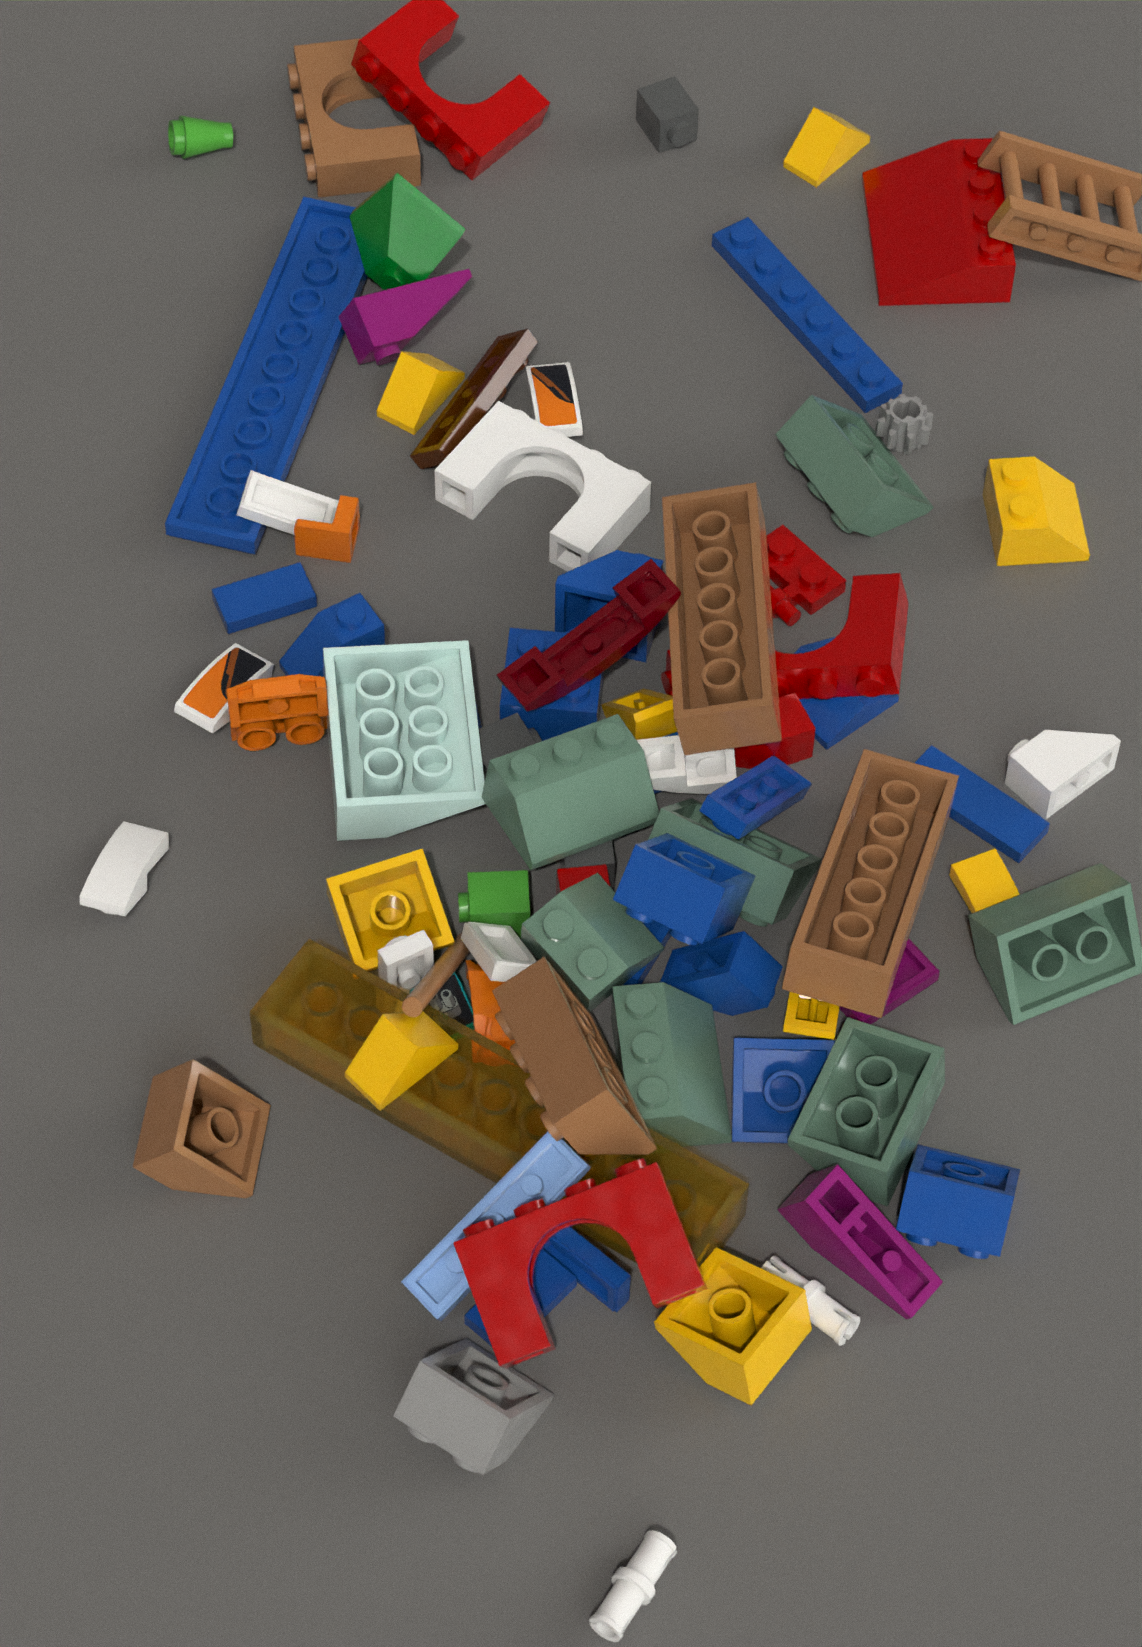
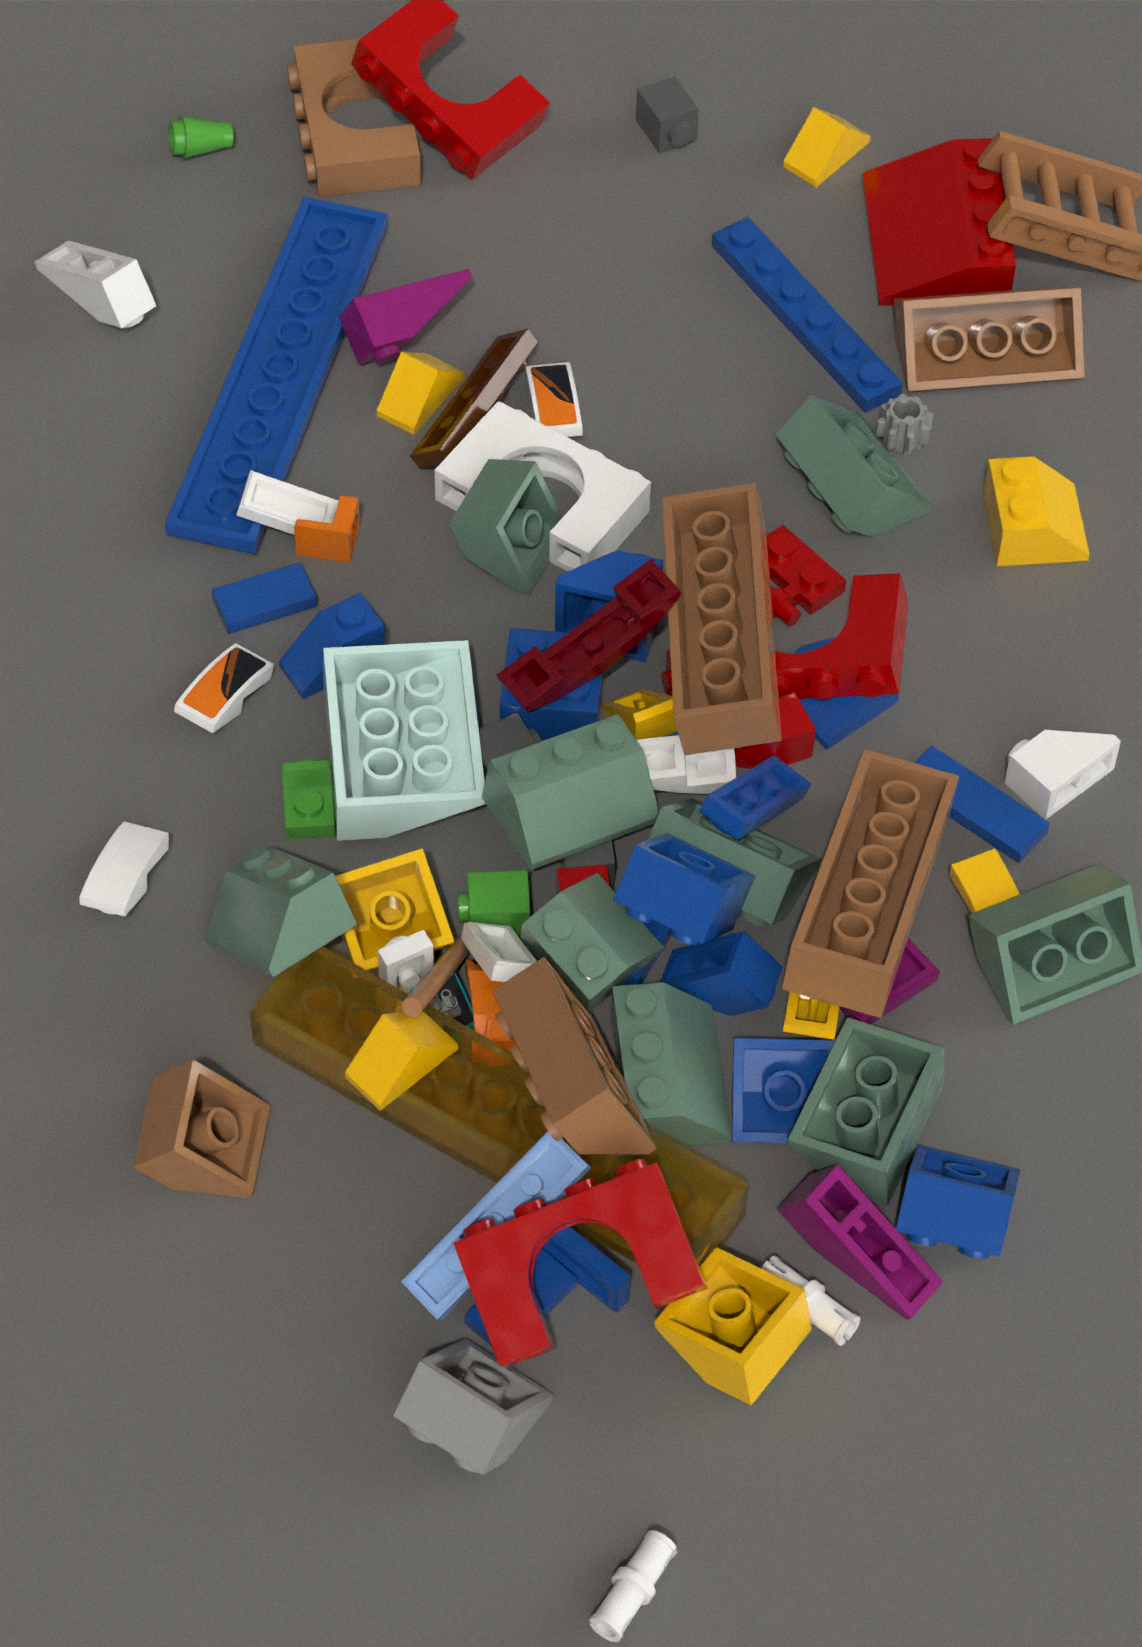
orange slope [226,674,328,751] -> none
green slope [349,173,466,290] -> none
none -> white slope [34,240,156,328]
none -> sand green slope [205,845,357,977]
none -> bright green bracket [281,759,335,839]
none -> sand green slope [449,459,563,595]
none -> medium nougat slope [894,286,1085,391]

